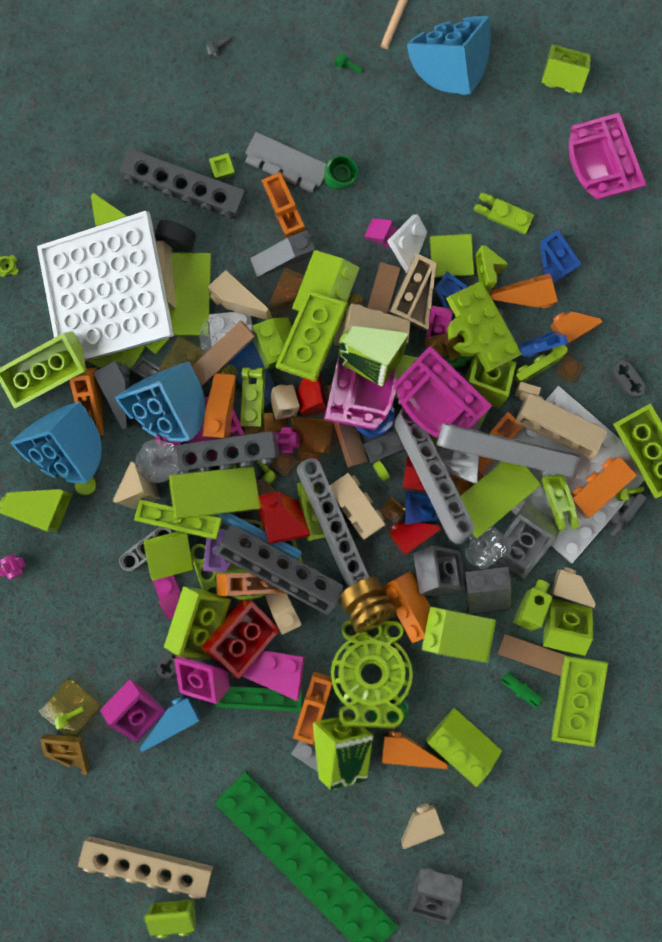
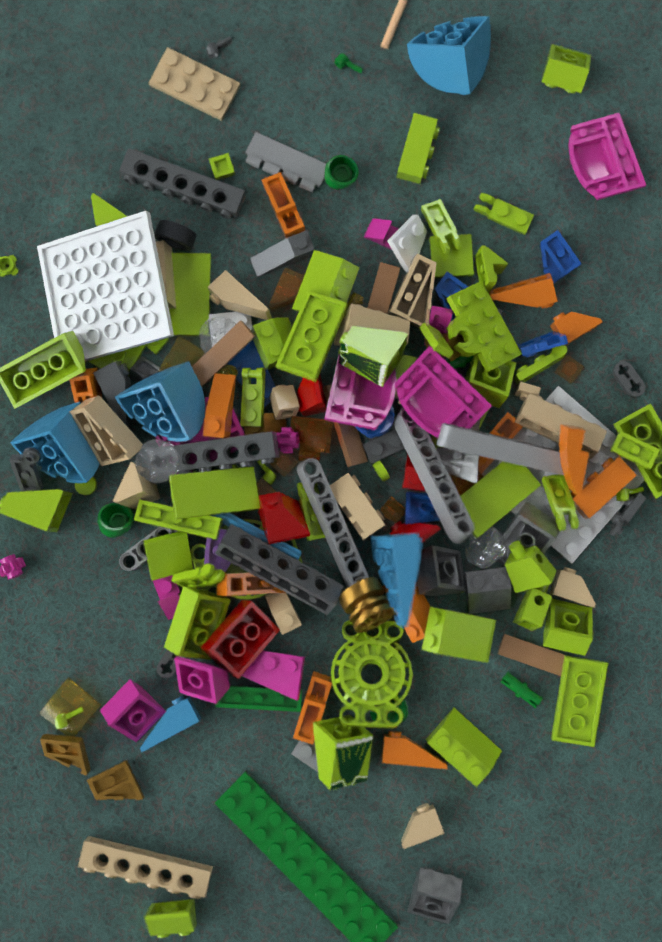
none -> dark grey hinge [9,447,44,492]
none -> tan wedge [70,396,145,466]
none -> pearl gold wing [87,760,145,800]
none -> green hat [97,503,134,538]
none -> tan plate [149,47,240,121]
none -> lime hinge [171,564,225,588]
none -> dark azure slope [370,533,422,627]
none -> lime brick [397,113,440,184]
none -> lime tile [420,322,454,358]
none -> lime hinge [421,199,462,255]
none -> lime torso [505,541,556,593]
none -> orange slope [559,424,589,495]
none -> lime plate [610,431,660,470]

